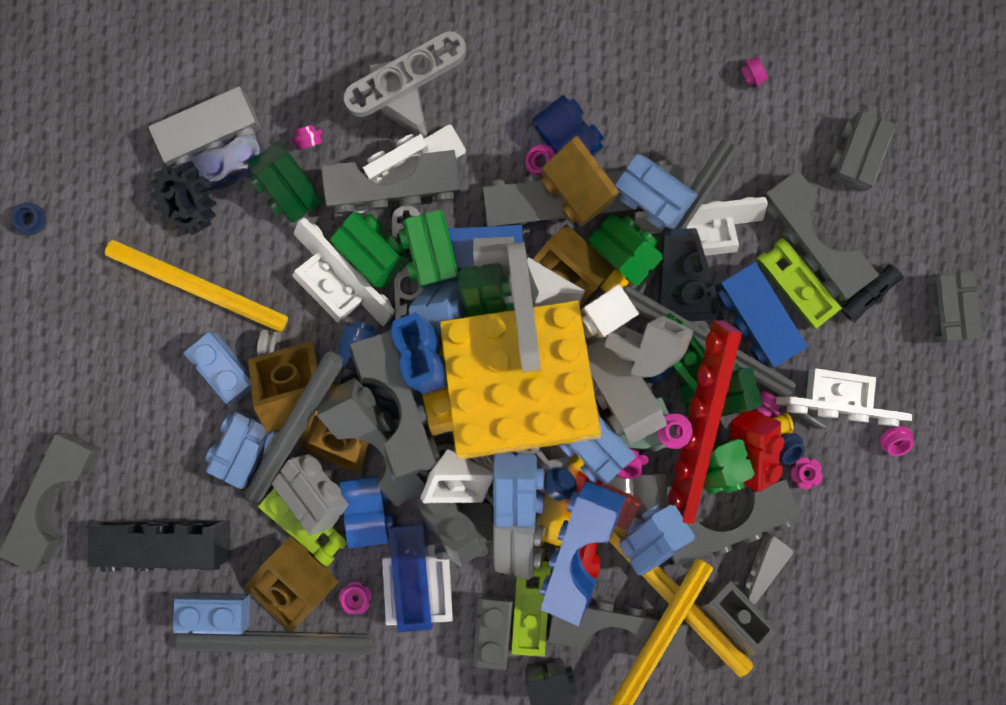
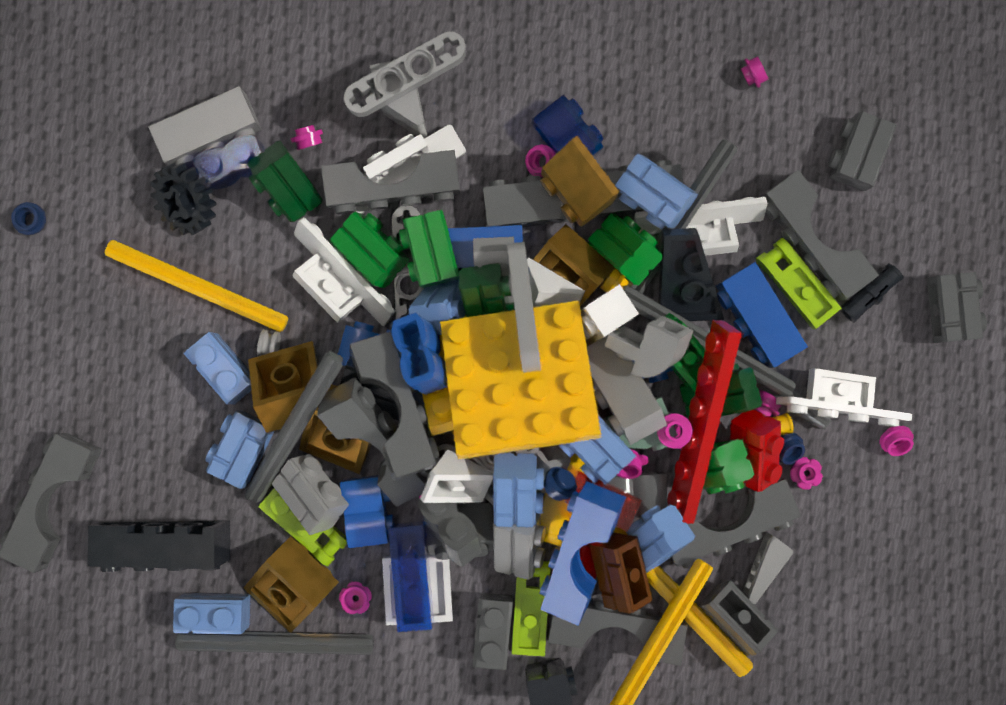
none -> reddish brown brick [589,532,652,614]

